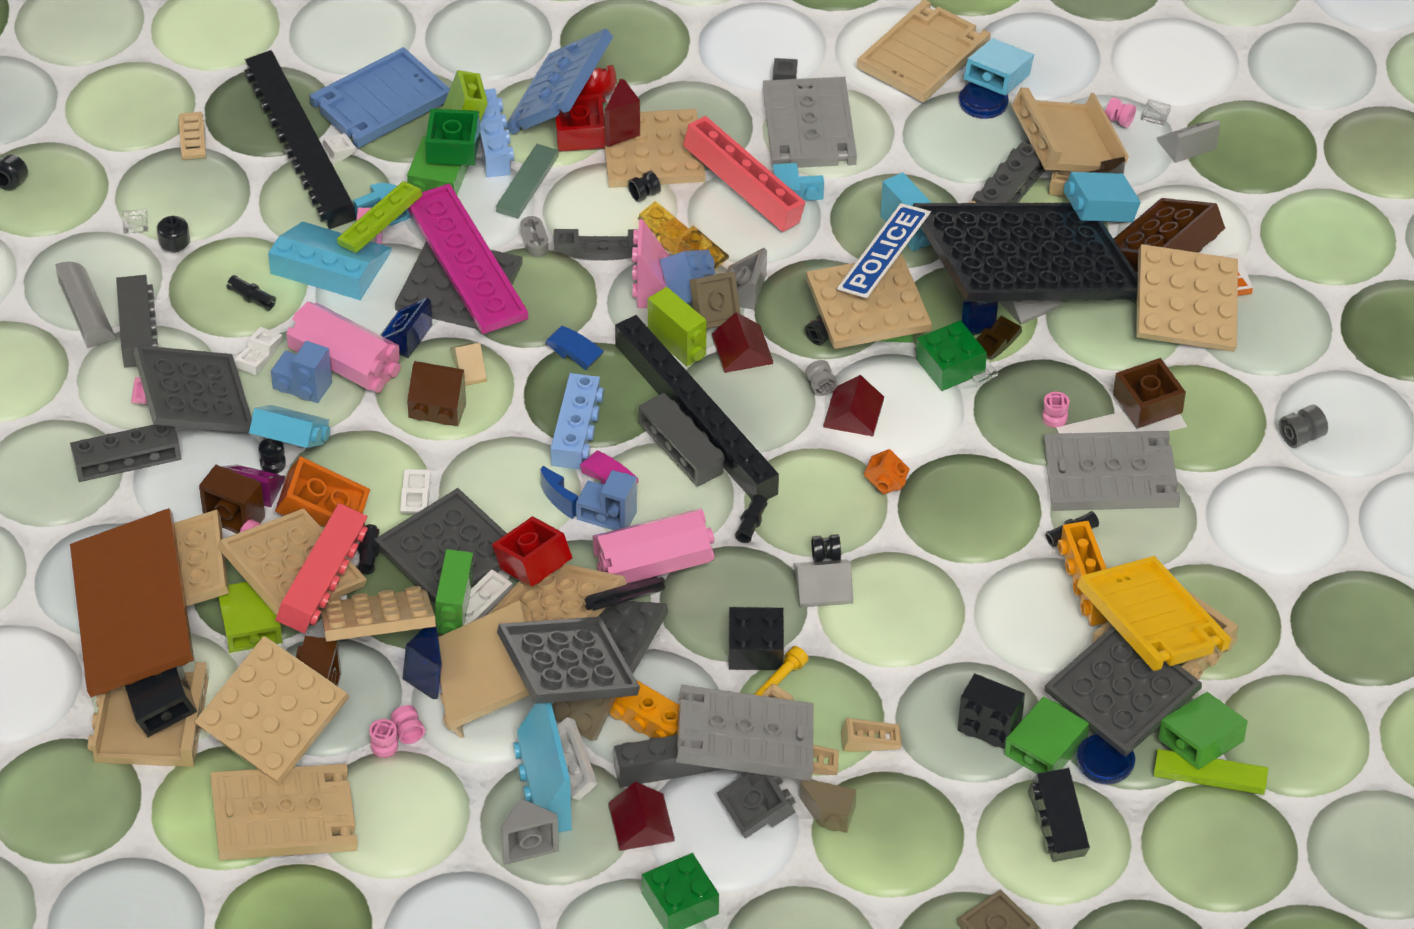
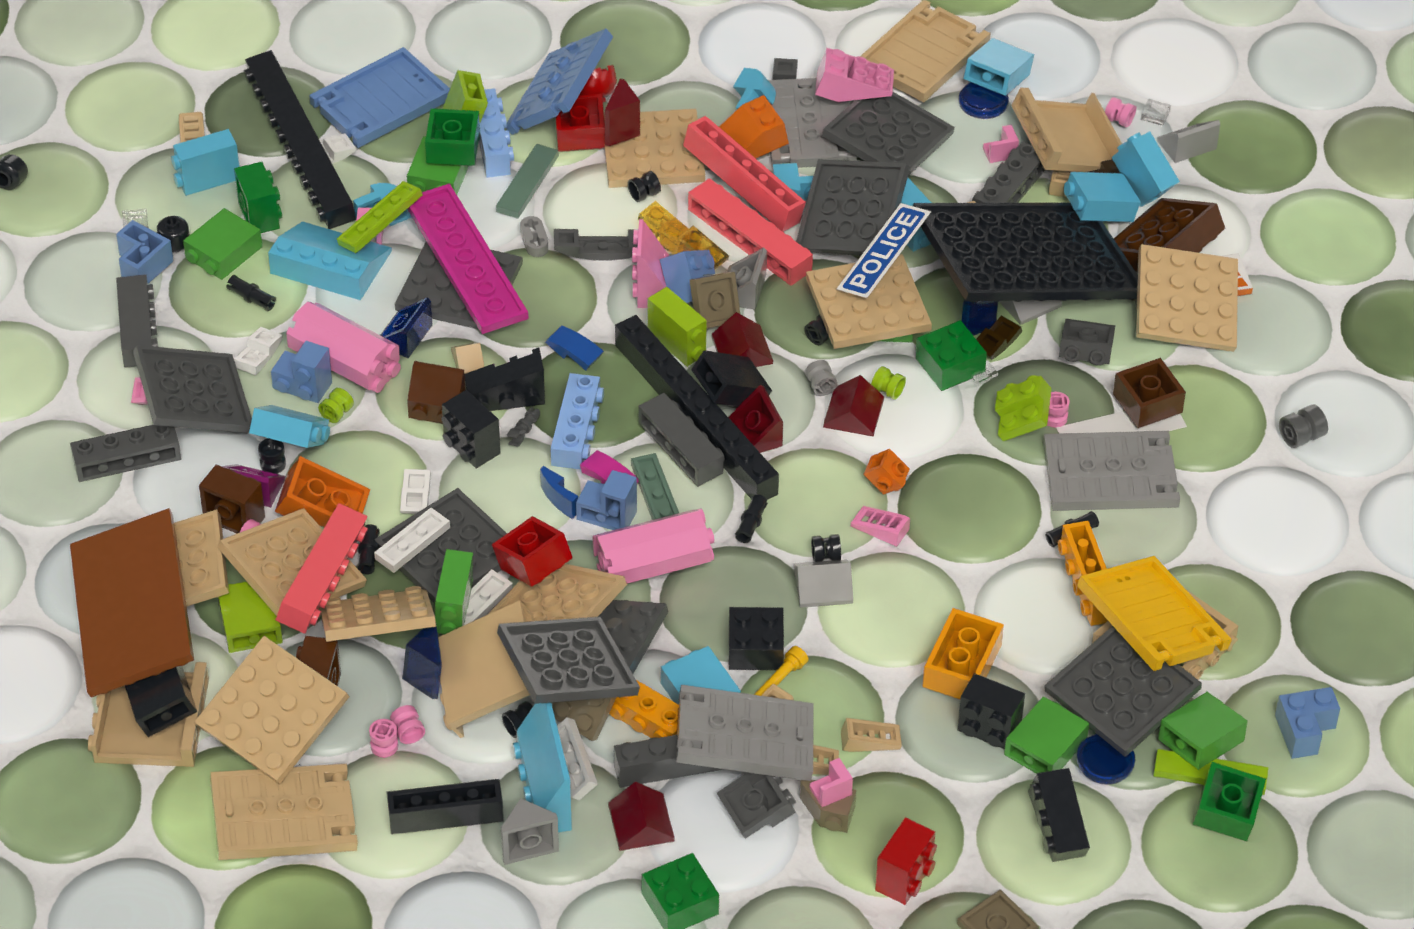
light grey brick [55,261,116,348] -> none
black axle [584,576,666,611] -> none
none -> medium blue brick [116,220,173,283]
none -> medium azure brick [171,129,239,196]
none -> bright green brick [183,208,262,280]
none -> green brick [234,161,282,233]
none -> lime wheel [318,387,354,423]
none -> white plate [374,508,450,573]
none -> black brick [387,779,504,834]
none -> black brick [441,390,501,469]
none -> black wedge [465,347,545,411]
none -> black wheel [502,701,533,738]
none -> dark grey piece [507,407,540,447]
none -> sand green tile [631,453,679,520]
none -> medium azure brick [661,646,741,704]
none -> coral brick [688,178,813,286]
none -> black brick [691,350,772,407]
none -> orange slope [719,95,789,159]
none -> dark red slope [728,385,783,453]
none -> medium azure brick [733,68,776,109]
none -> dark grey plate [796,159,910,256]
none -> bright pink panel [810,758,853,807]
none -> bright pink slope [815,48,894,102]
none -> dark grey plate [822,92,955,175]
none -> bright pink slope [851,506,910,547]
none -> lime wheel [871,366,906,400]
none -> red brick [875,817,937,905]
none -> light orange brick [923,608,1004,699]
none -> bright pink panel [983,125,1019,163]
none -> lime plate [995,375,1052,441]
none -> dark grey plate [1059,318,1116,365]
none -> medium azure brick [1111,132,1180,207]
none -> green brick [1193,762,1266,841]
none -> medium blue brick [1275,687,1340,759]

